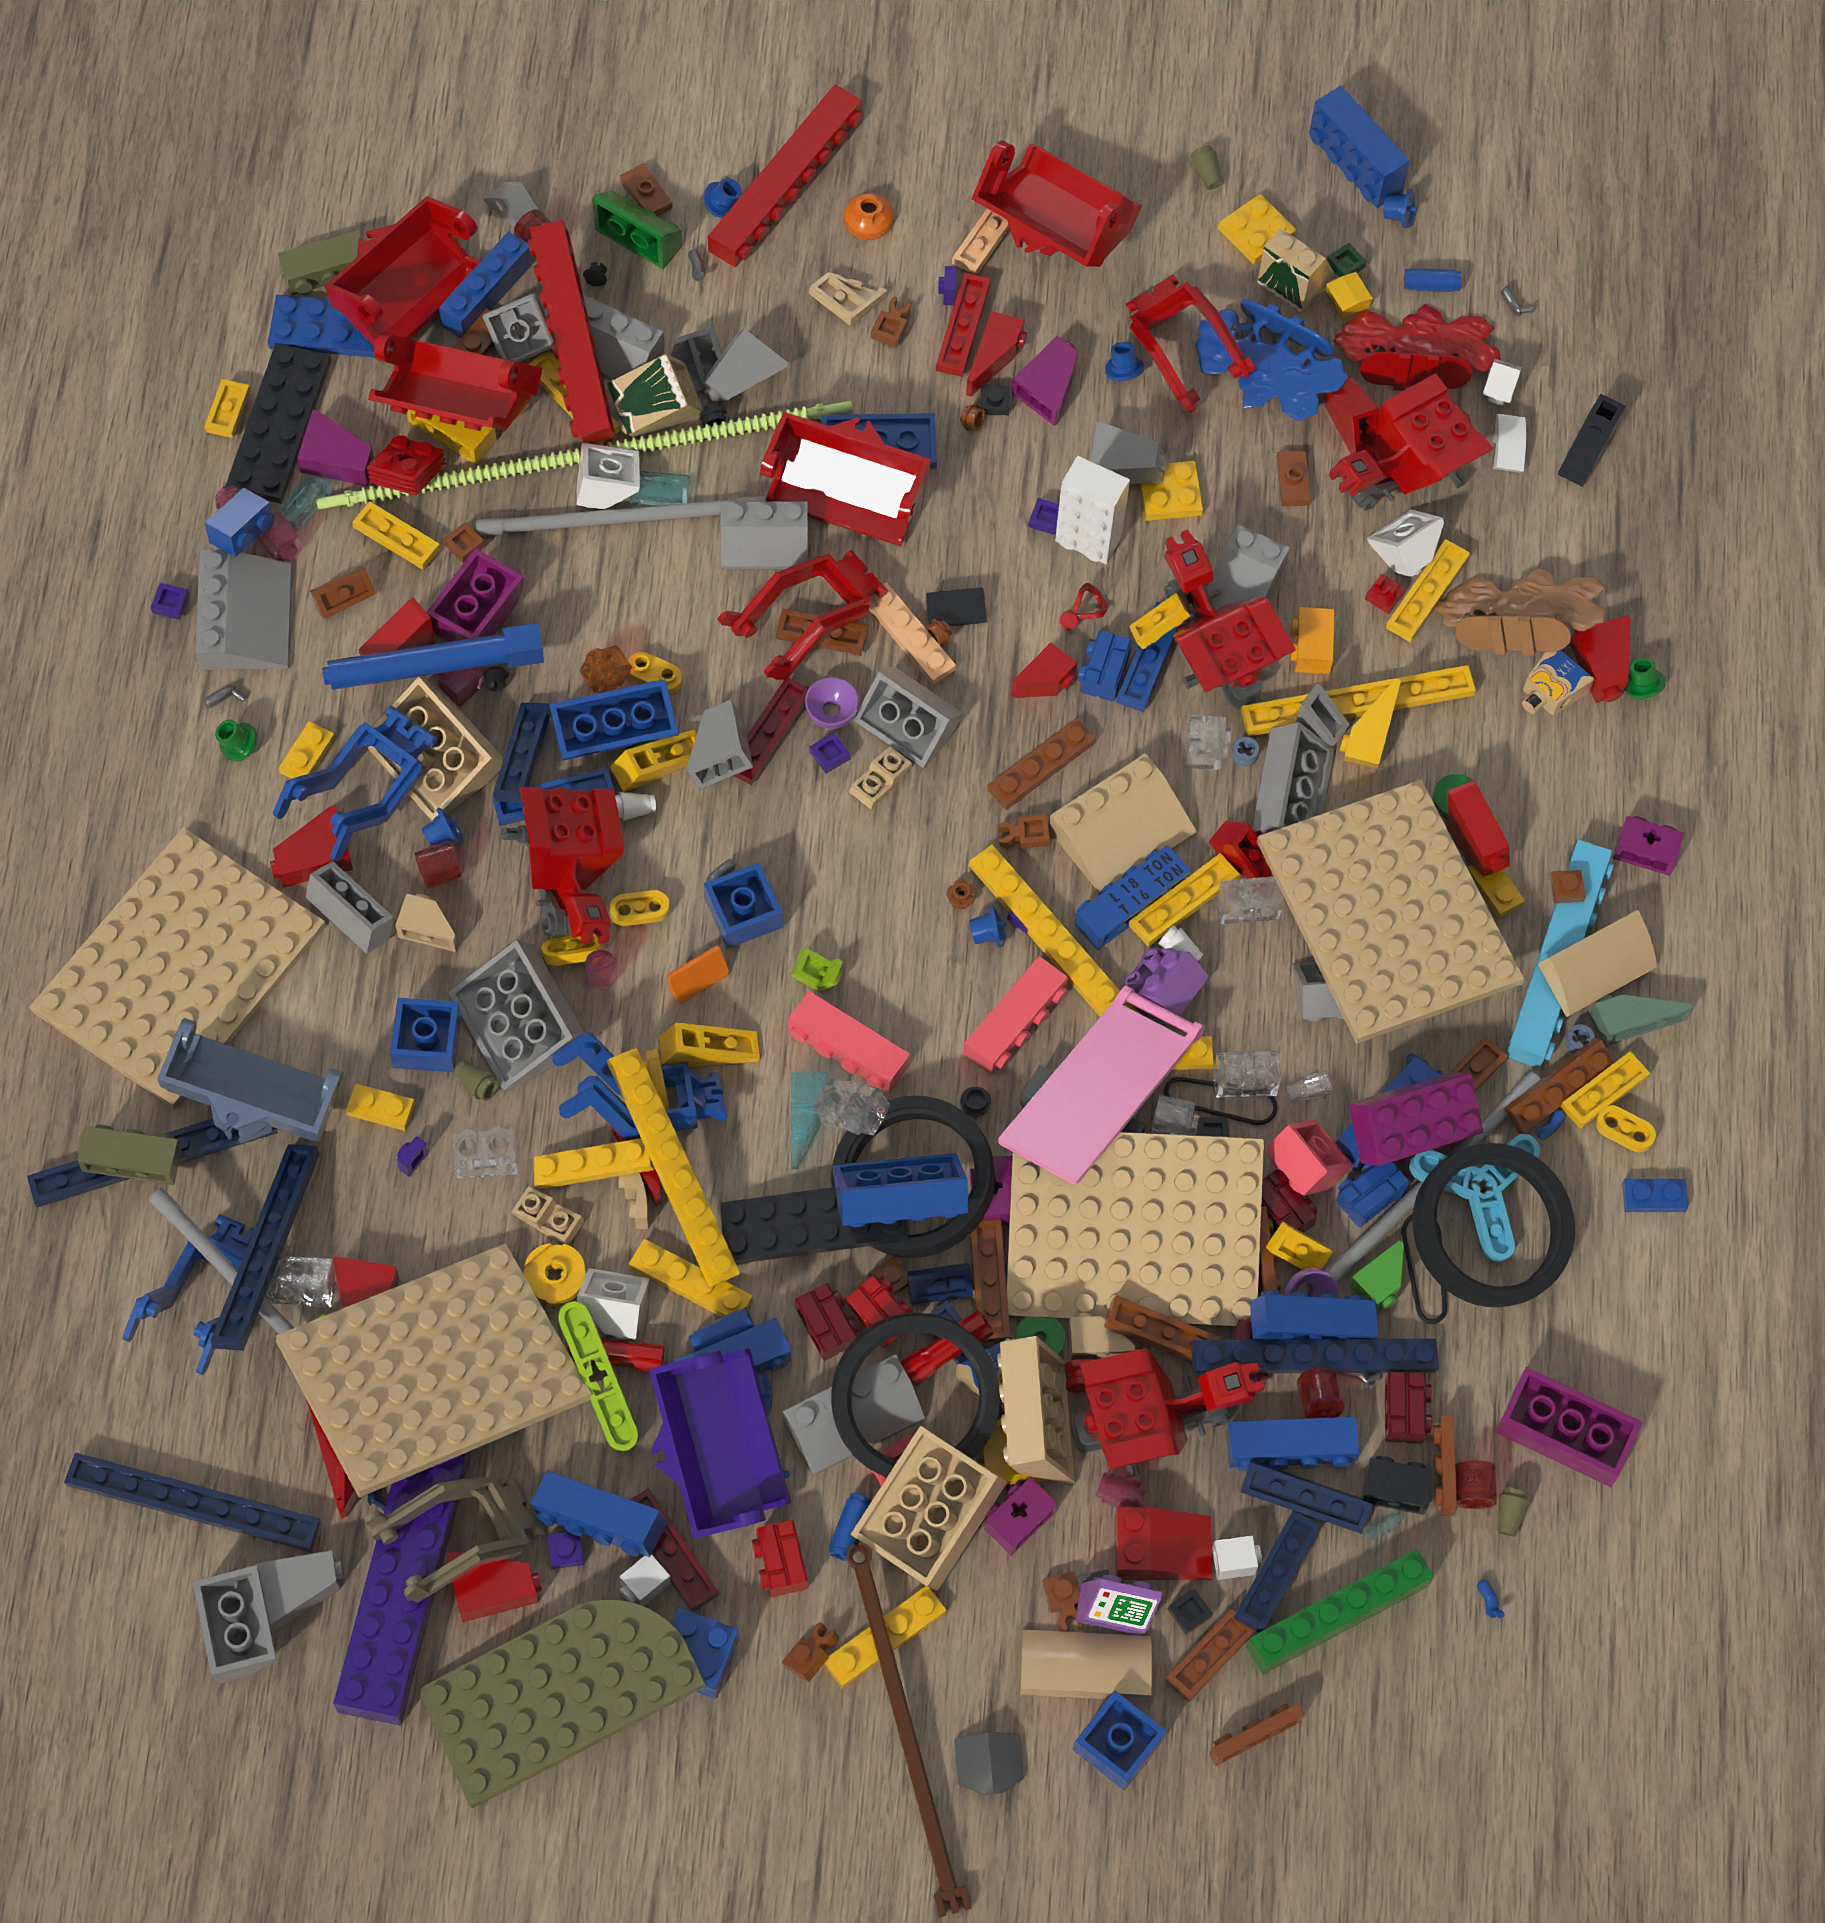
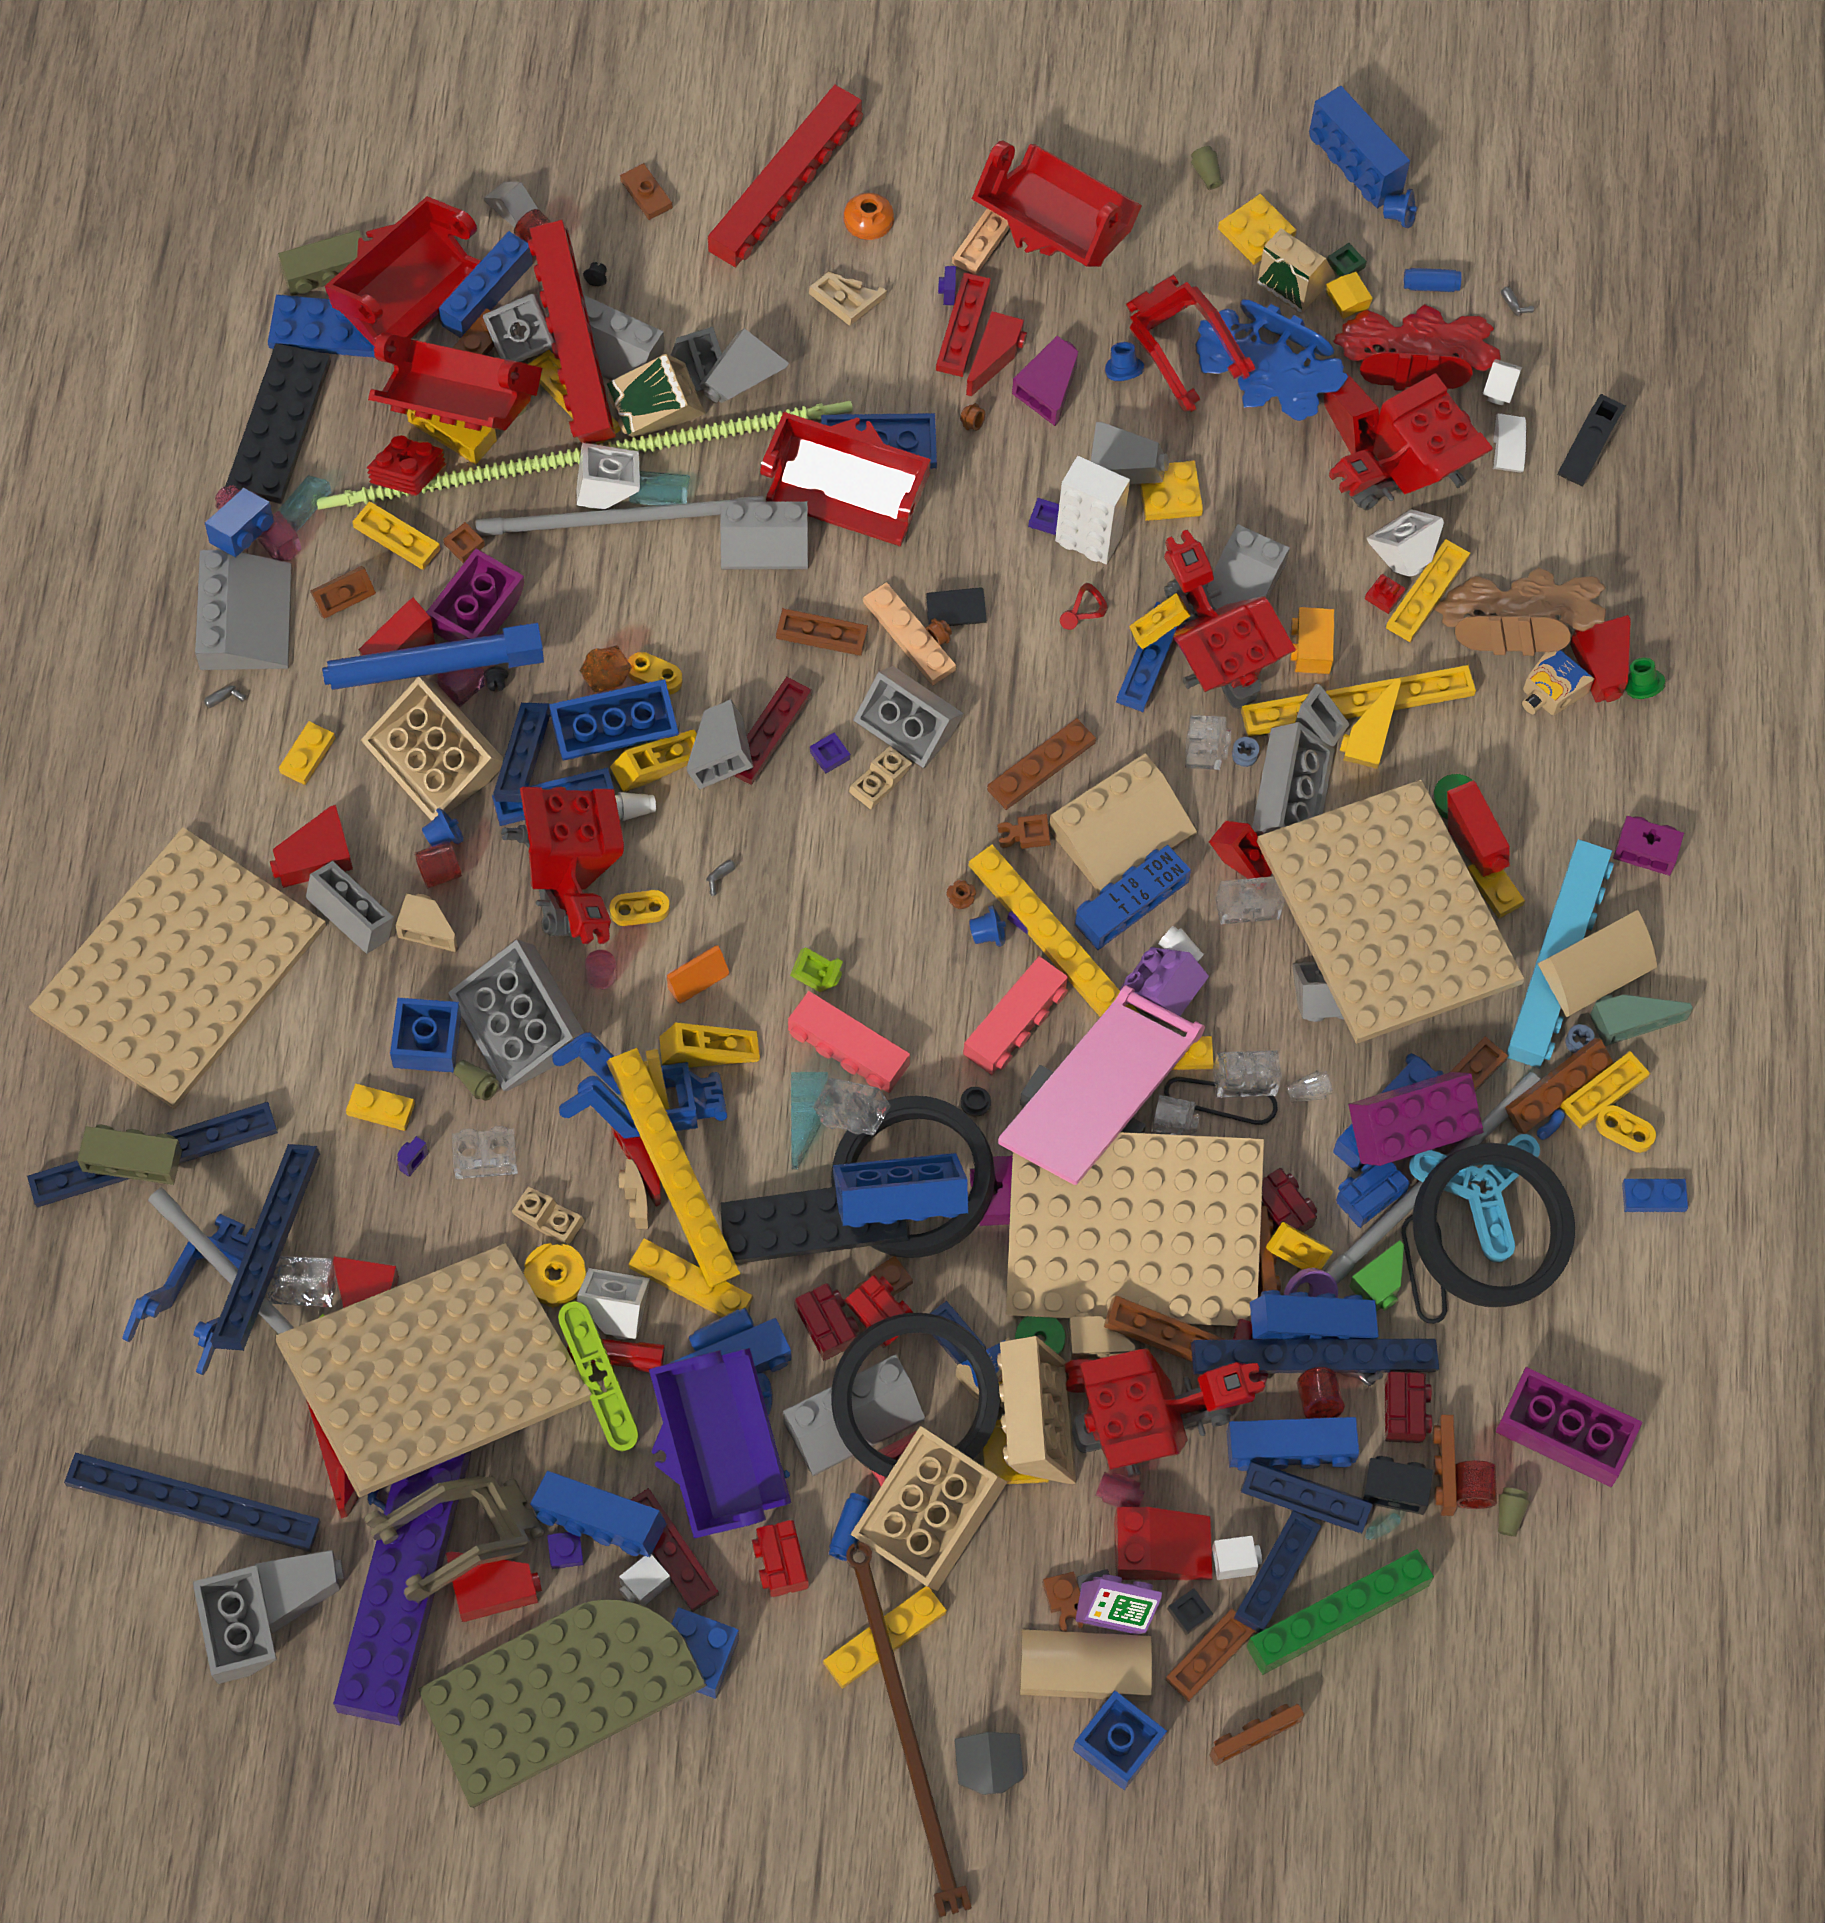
dark purple plate [150,583,189,620] -> none
sand blue piece [157,1018,344,1143] -> none
yellow plate [204,379,250,438] -> none
green piece [215,720,257,762] -> none
blue piece [273,706,437,862] -> none
magenta slope [297,410,374,486] -> none
yellow plate [534,1138,655,1190] -> none
yellow plate [541,934,603,967] -> none
green slope [592,191,682,270] -> none
flat silver piece [688,249,705,281] -> none
black plate [699,403,728,426] -> none
blue piece [703,178,741,218] -> none
blue brick [703,862,783,949] -> none
red piece [717,550,888,680] -> none
dark orange plate [782,1622,839,1682] -> none
medium lavender piece [805,677,859,729] -> none
dark orange plate [870,297,911,348] -> none
red axle [900,1310,994,1386] -> none
dark blue plate [907,1263,973,1305] -> none
dark orange plate [970,1219,1010,1343] -> none
black plate [980,384,1009,416] -> none
magenta brick [984,1477,1058,1556] -> none
red slope [1011,642,1077,698] -> none
blue brick [1078,630,1132,701] -> none
yellow plate [1129,853,1240,947] -> none
black plate [1196,1117,1229,1137] -> none
coral brick [1265,1119,1354,1196] -> none
dark orange plate [1276,451,1311,506] -> none
blue piece [1477,1579,1505,1618] -> none
dark orange plate [1550,870,1586,904] -> none

